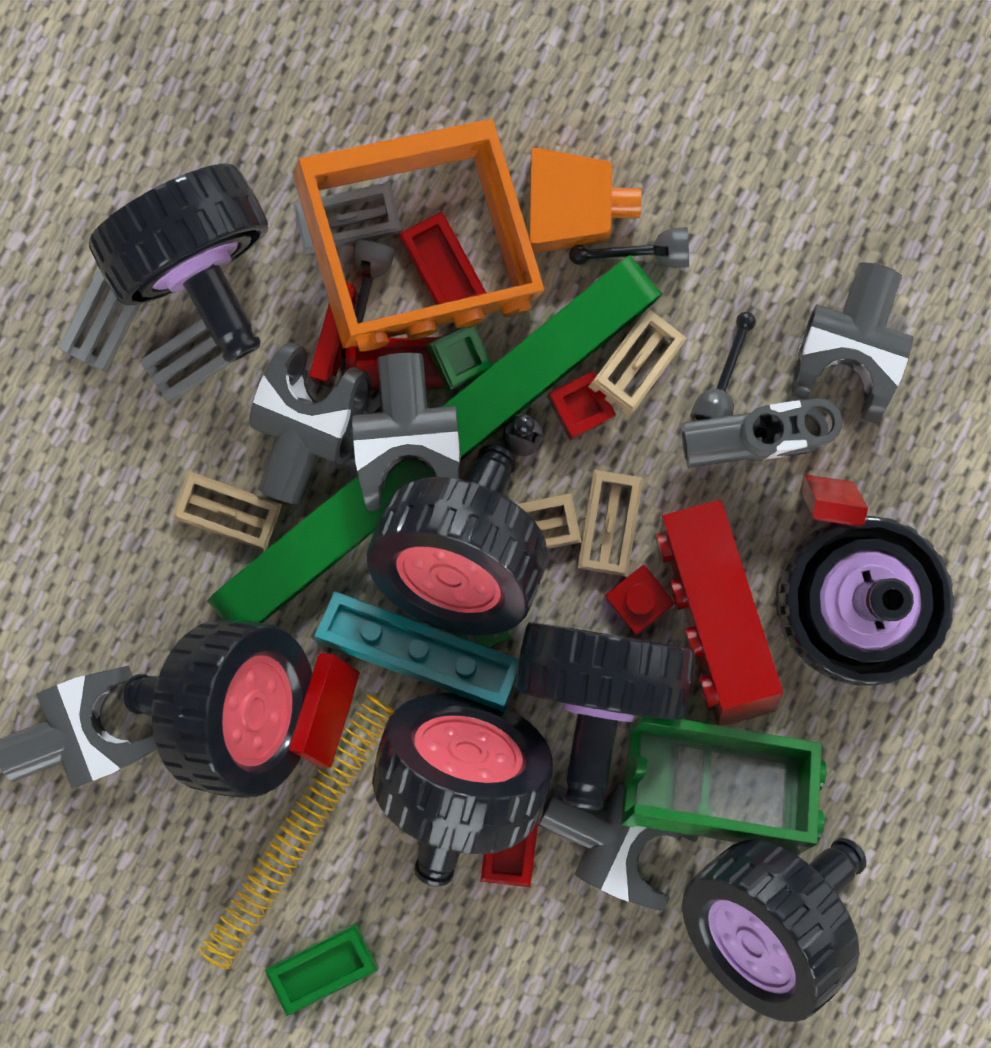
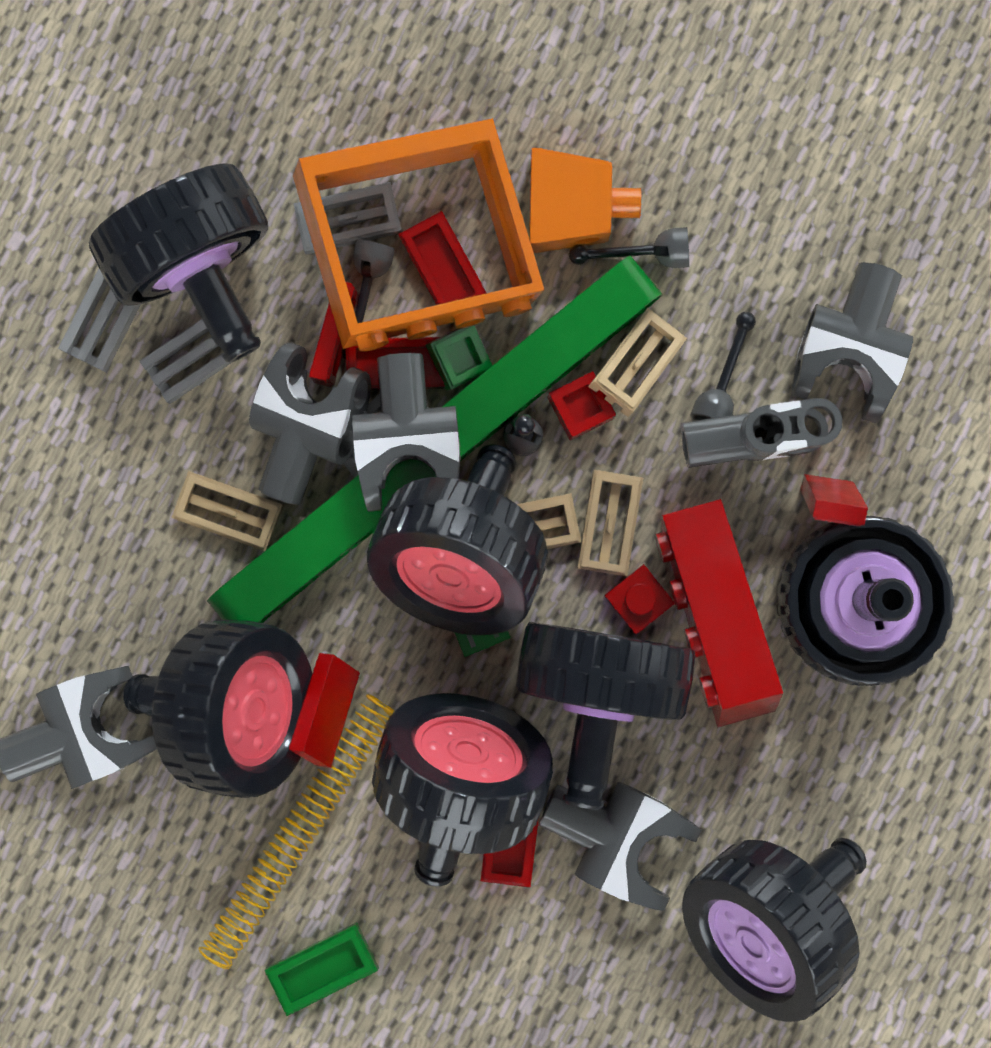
teal plate [314,591,519,712] -> none
door [621,716,827,855] -> none

